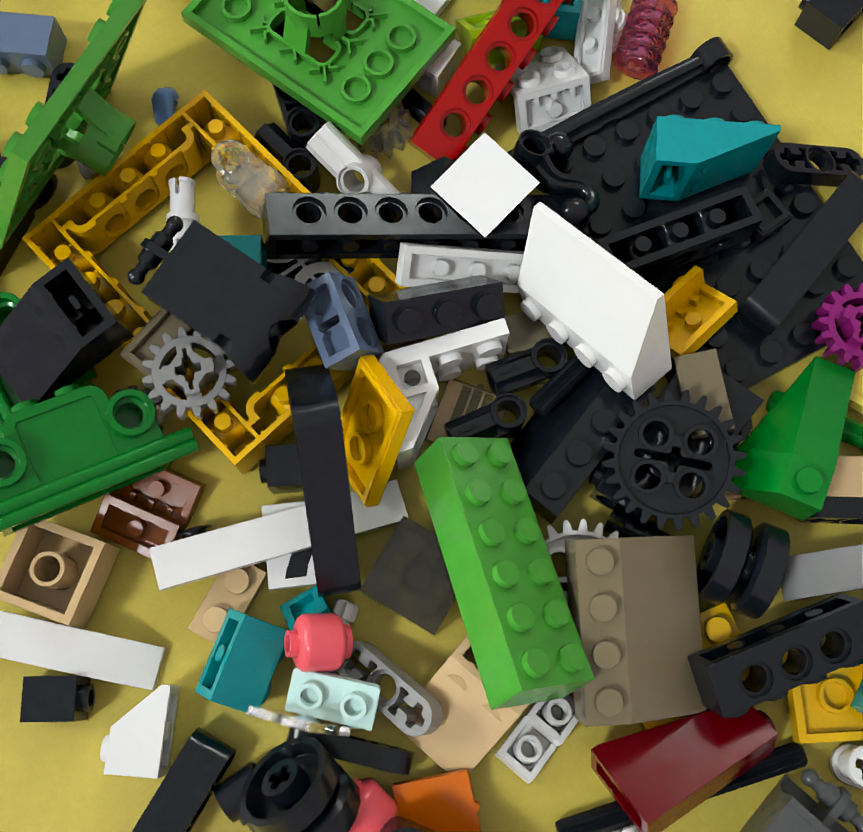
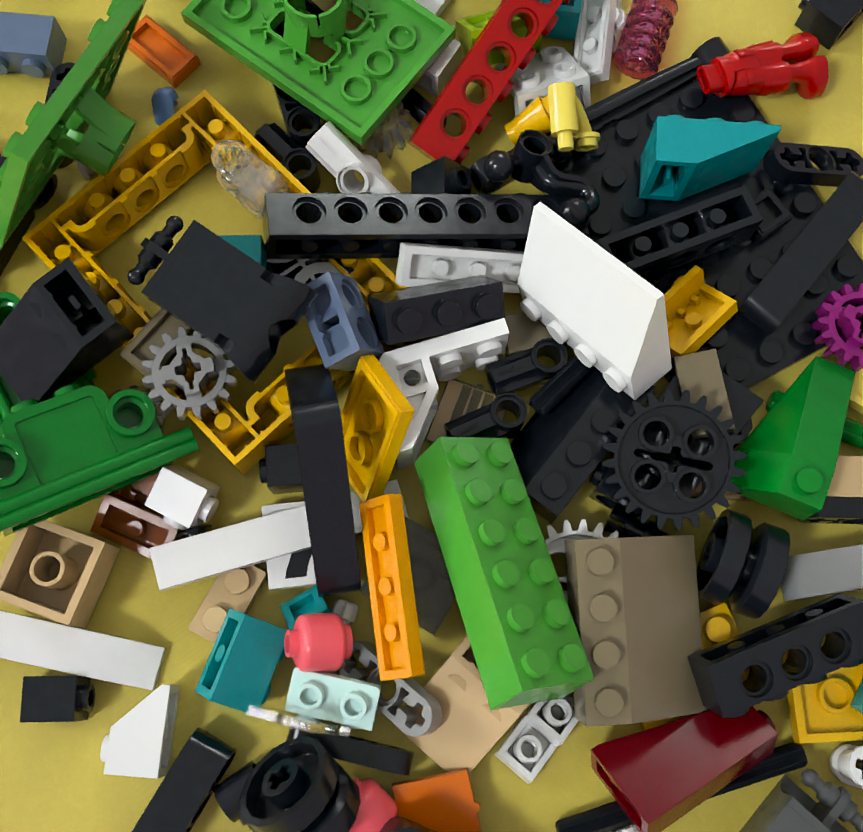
white pin [166,176,199,252] -> none
white sticker [431,132,540,237] -> none
none -> orange tile [128,14,201,88]
none -> white brick [144,465,220,530]
none -> light orange plate [359,493,425,681]
none -> yellow cone [504,95,551,145]
none -> light yellow plant [547,82,600,152]
none -> red piece [696,32,829,100]

